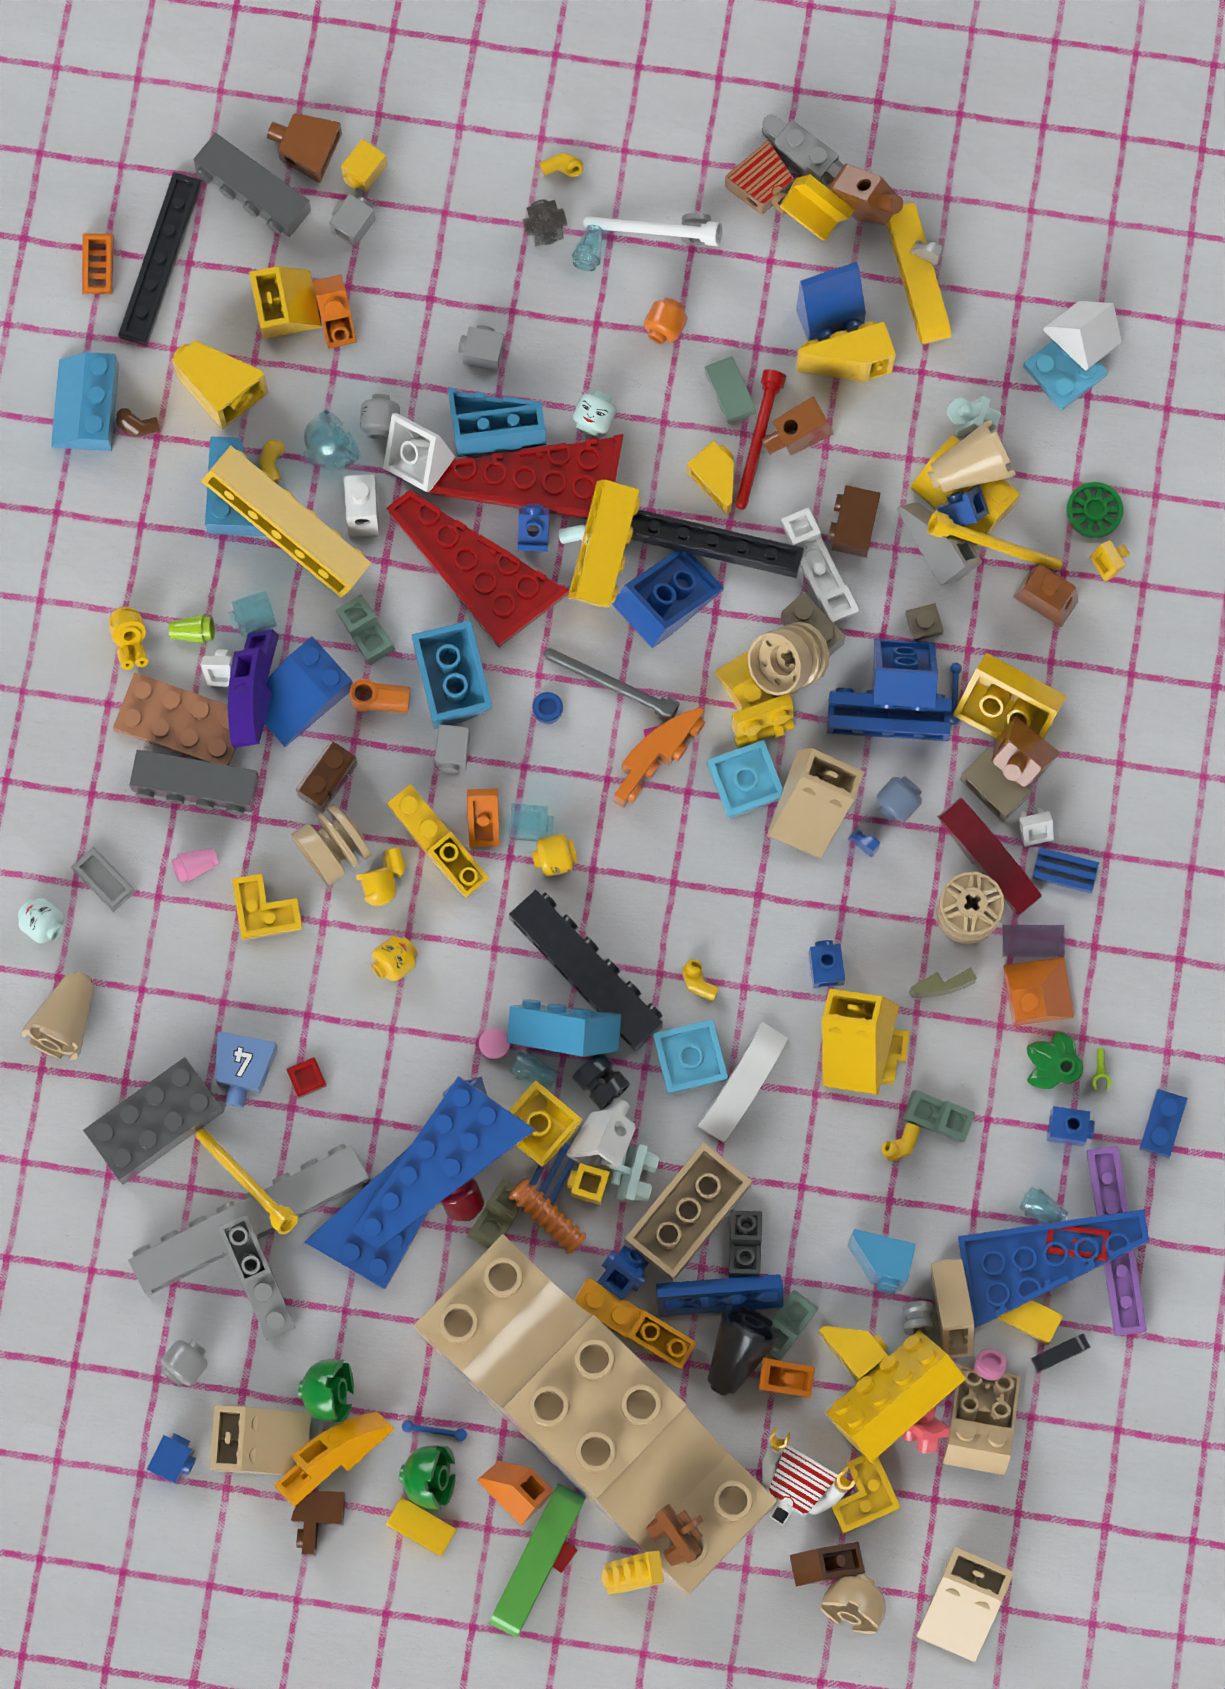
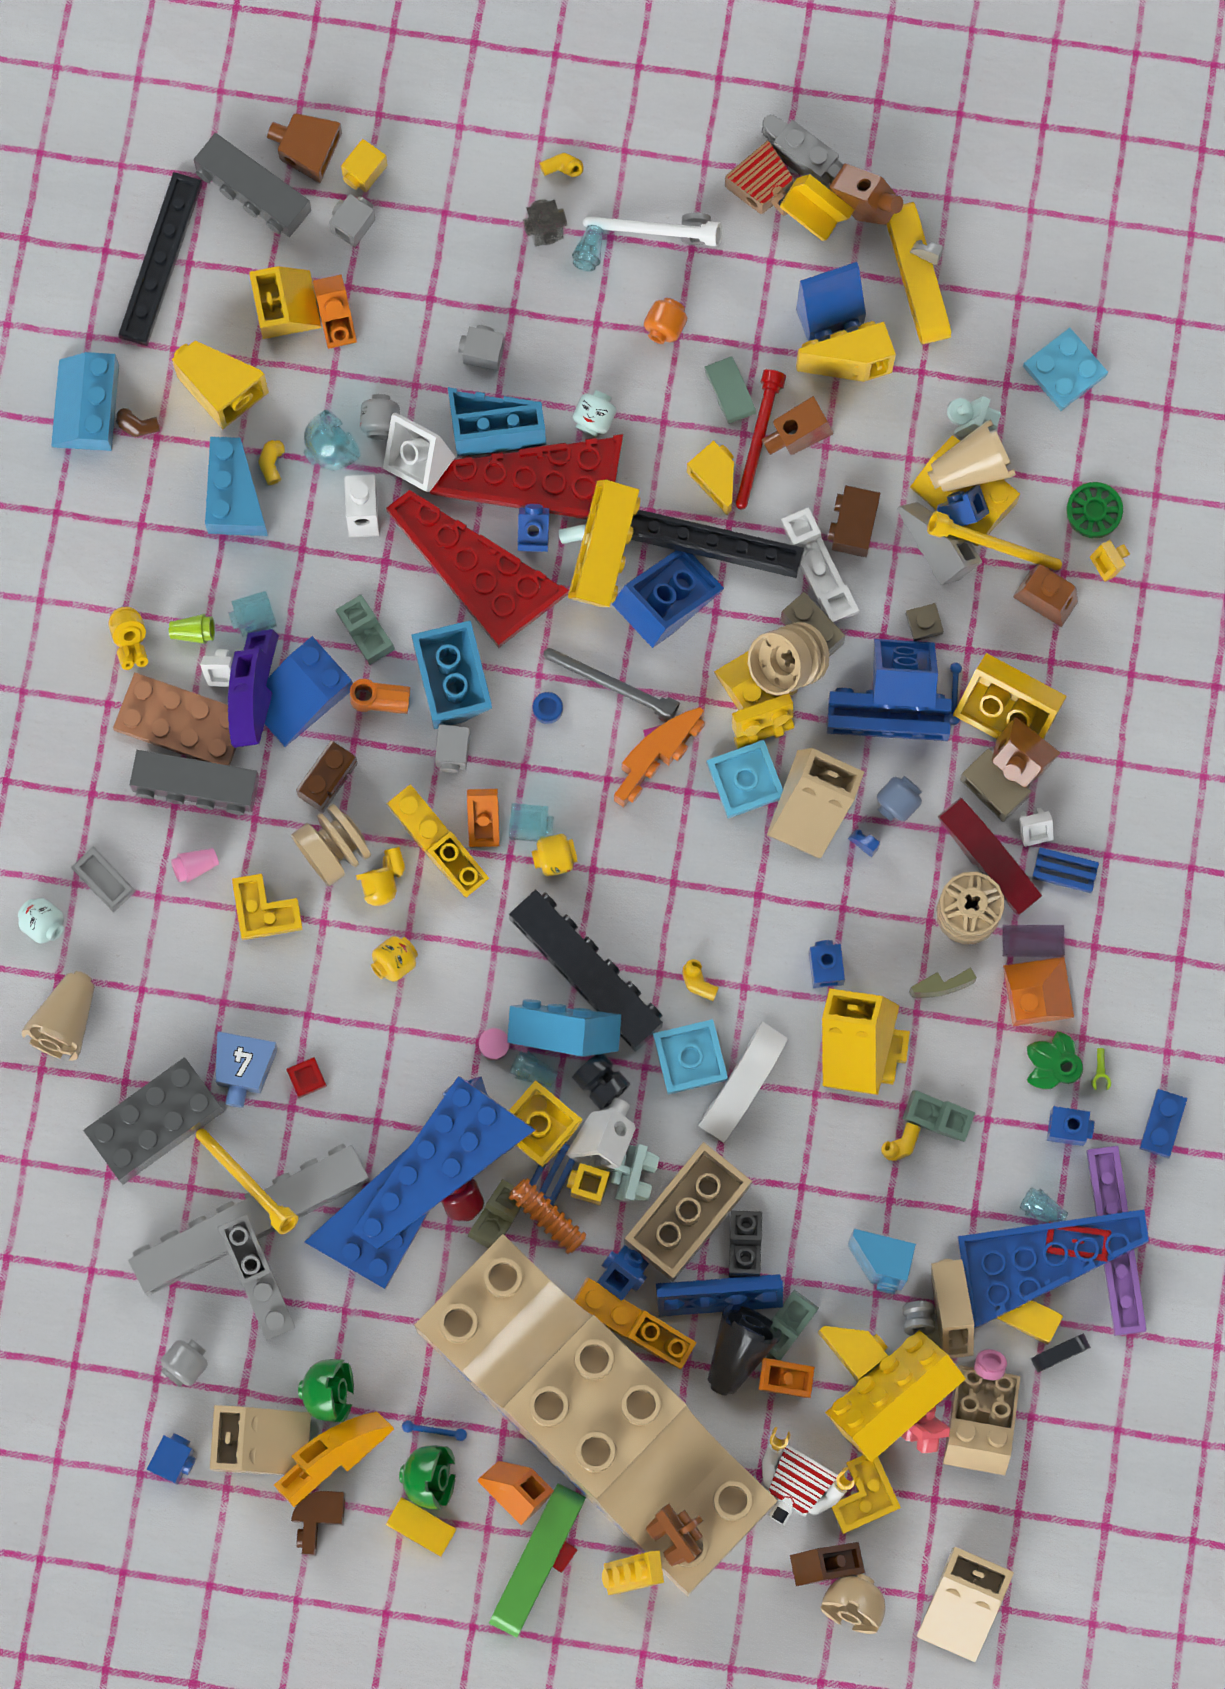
orange slope [82,233,114,294] -> none
yellow brick [201,445,371,598] -> none
white slope [1043,301,1122,371] -> none

